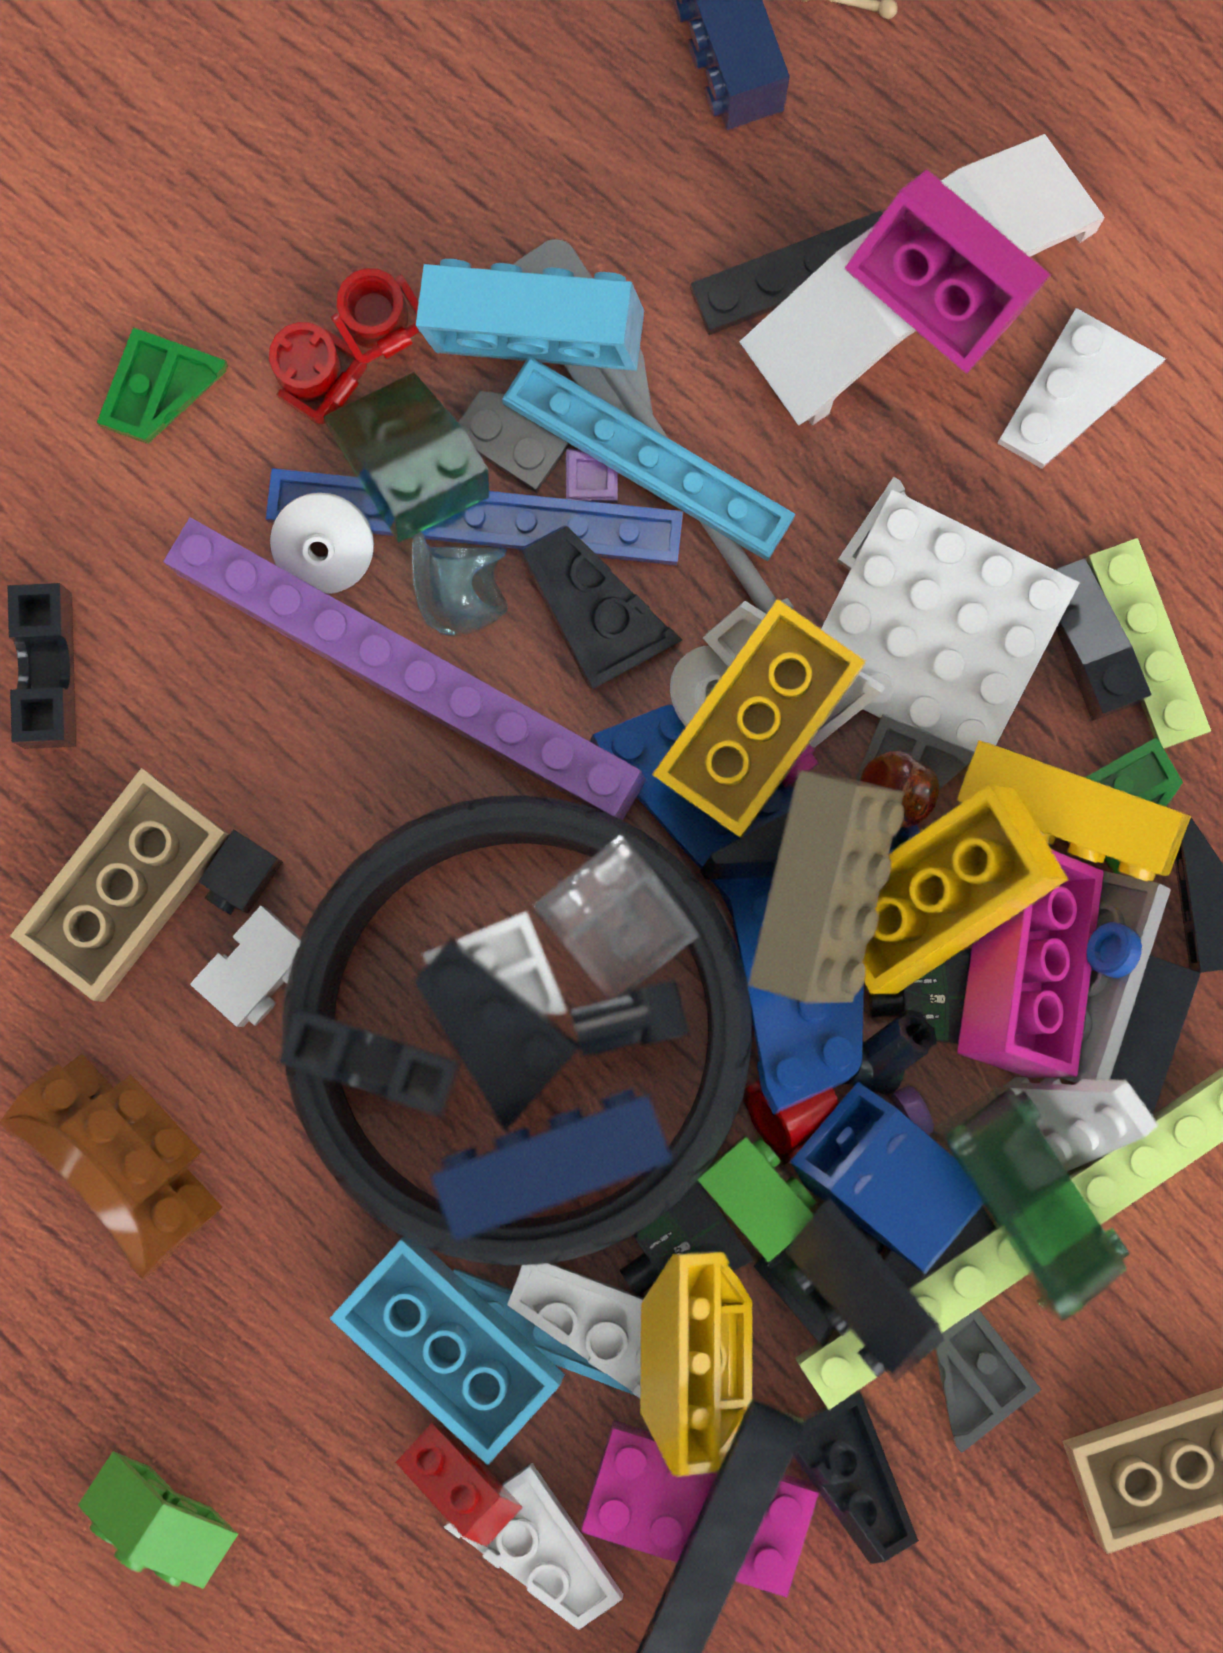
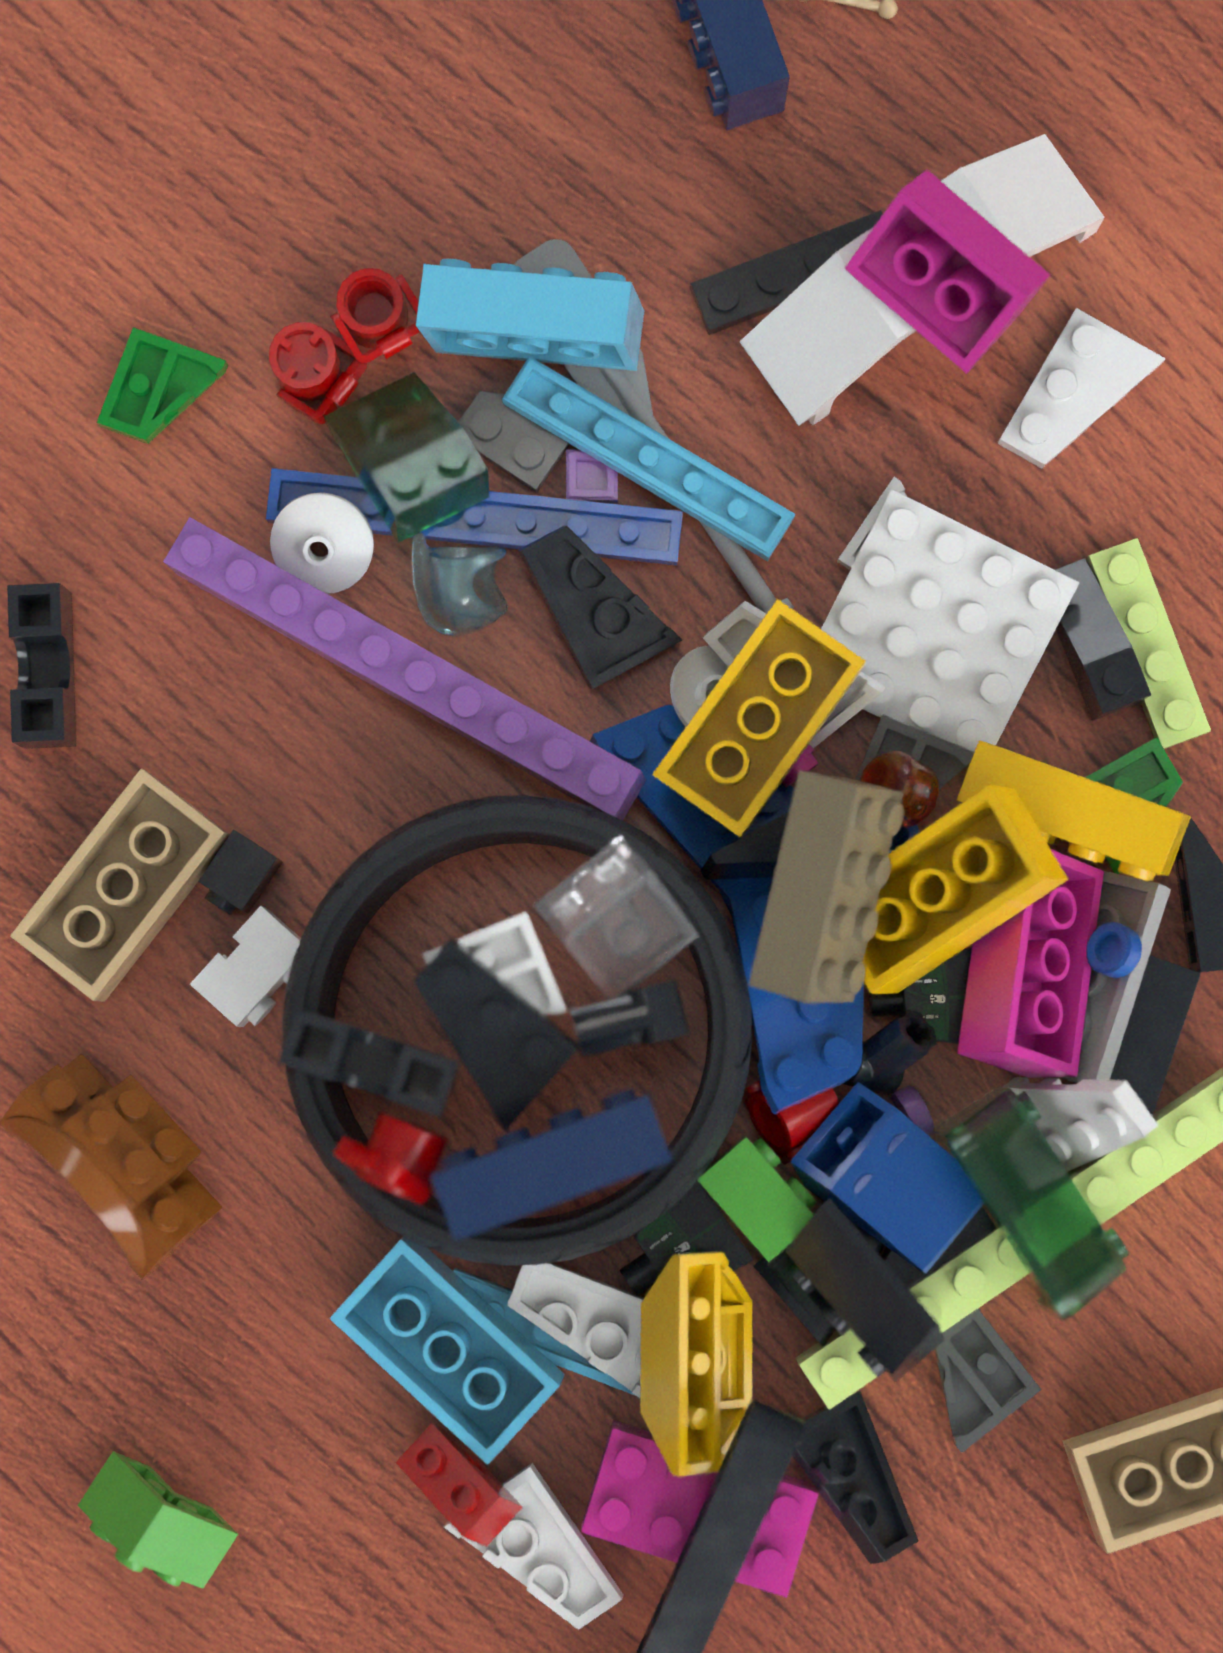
none -> red piece [332,1112,449,1204]

